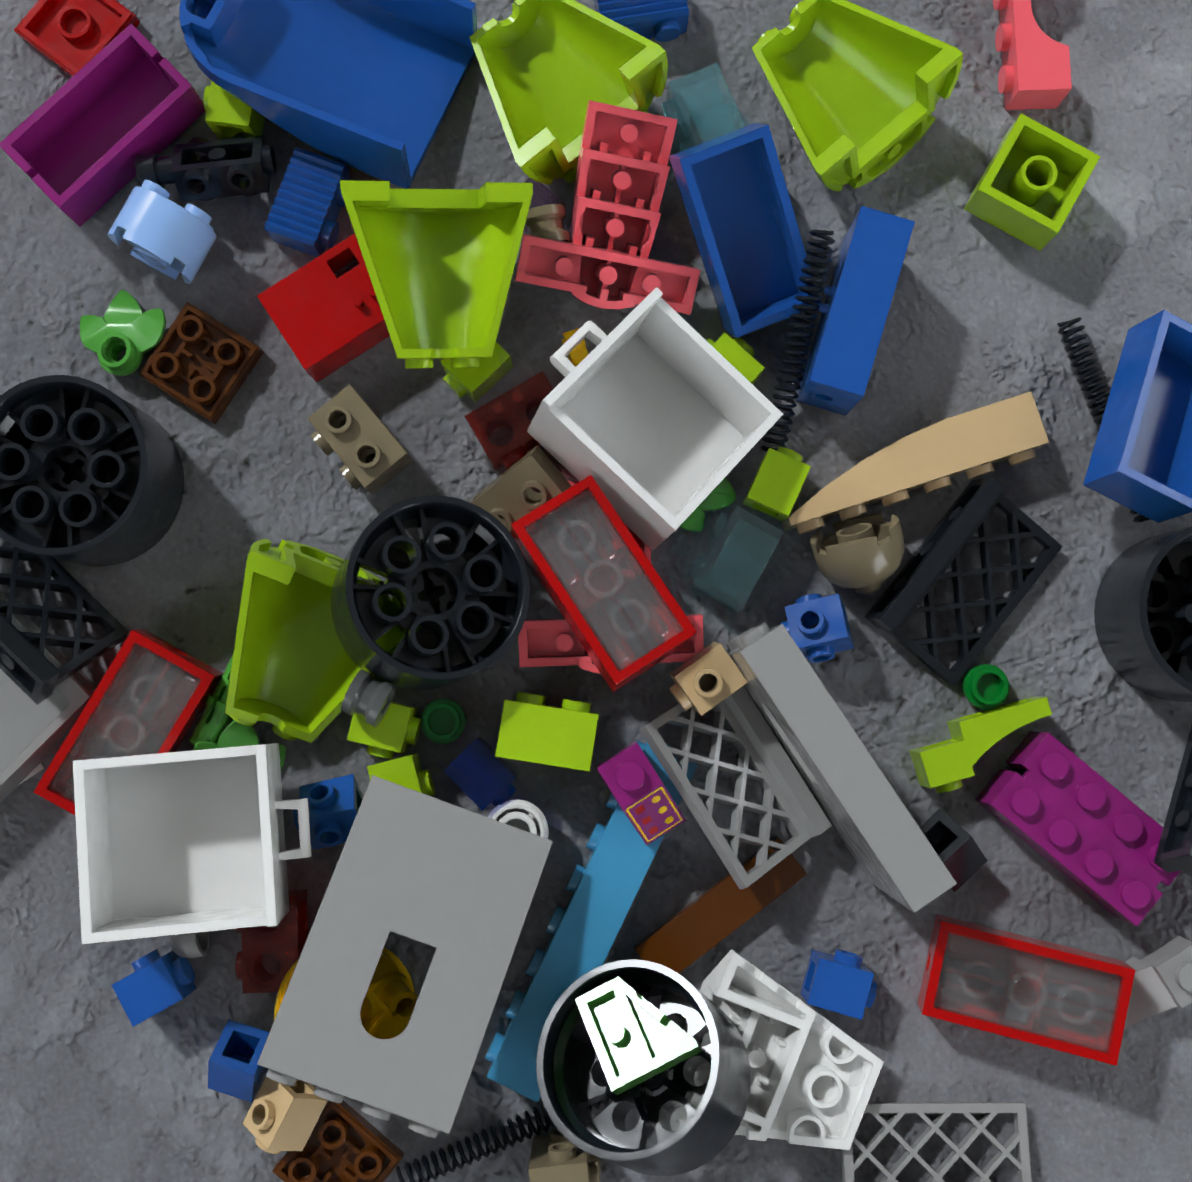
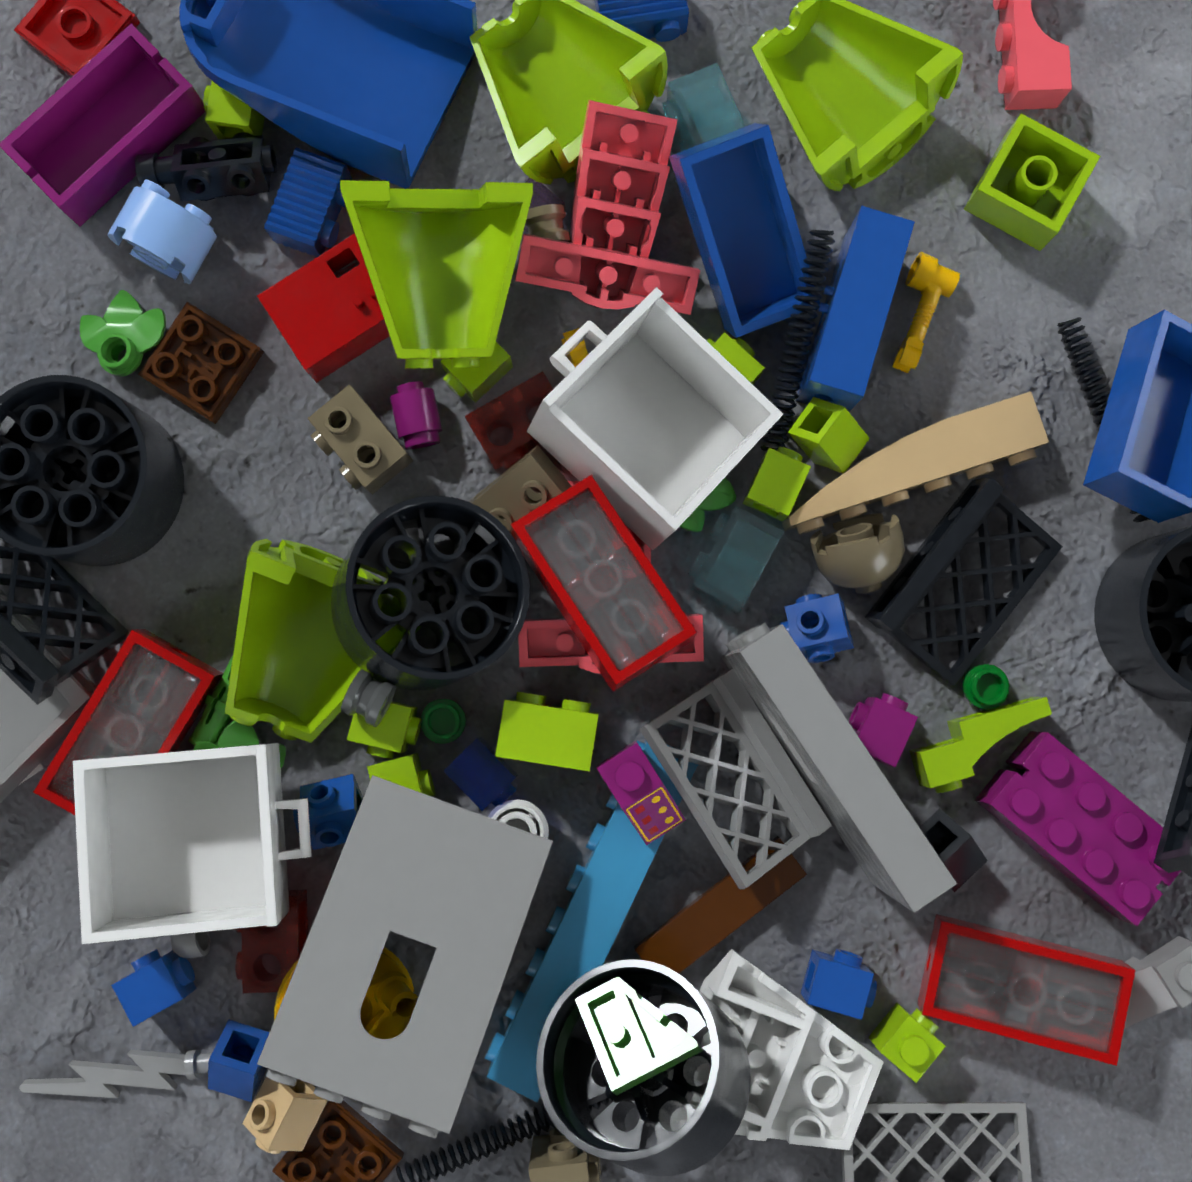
tan brick [669,642,748,716] -> none
none -> light grey piece [19,1049,212,1098]
none -> magenta brick [390,381,443,450]
none -> lime brick [787,397,870,474]
none -> magenta brick [848,693,918,767]
none -> lime brick [868,1002,946,1083]
none -> yellow brick [892,252,960,373]

